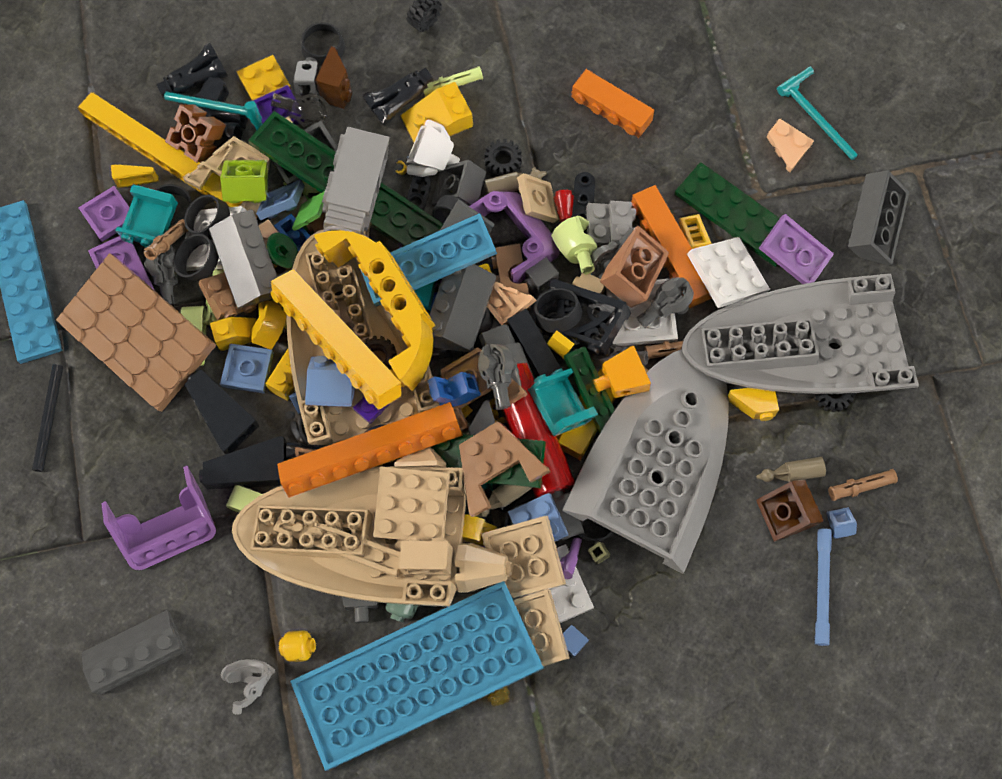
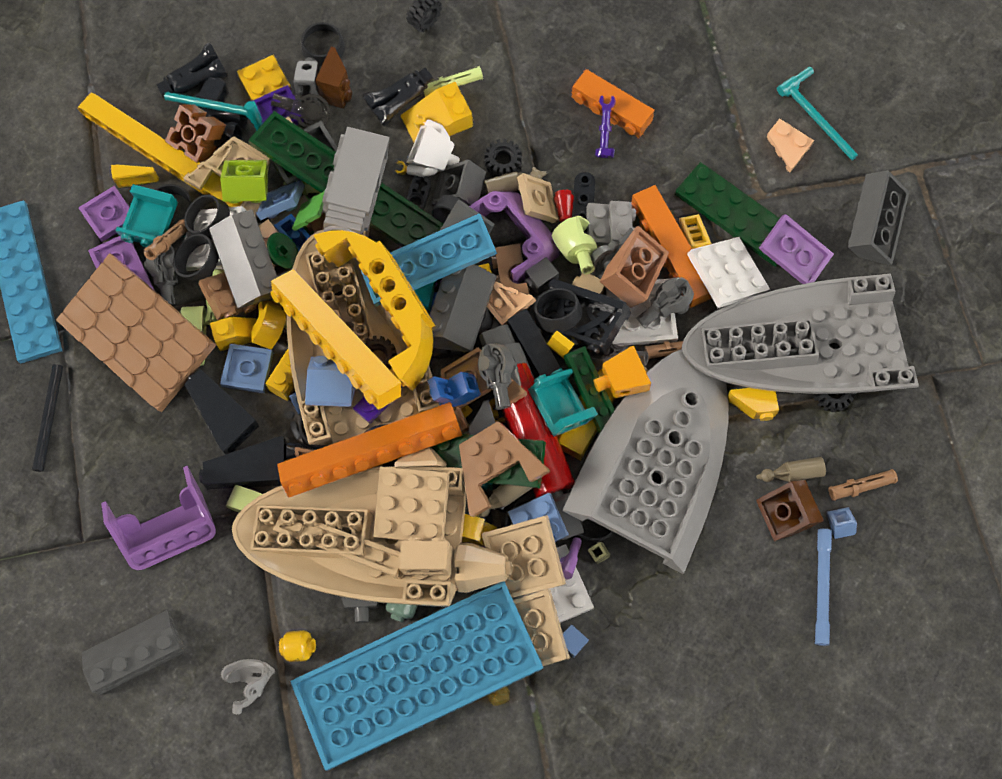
none -> dark purple piece [595,96,616,158]

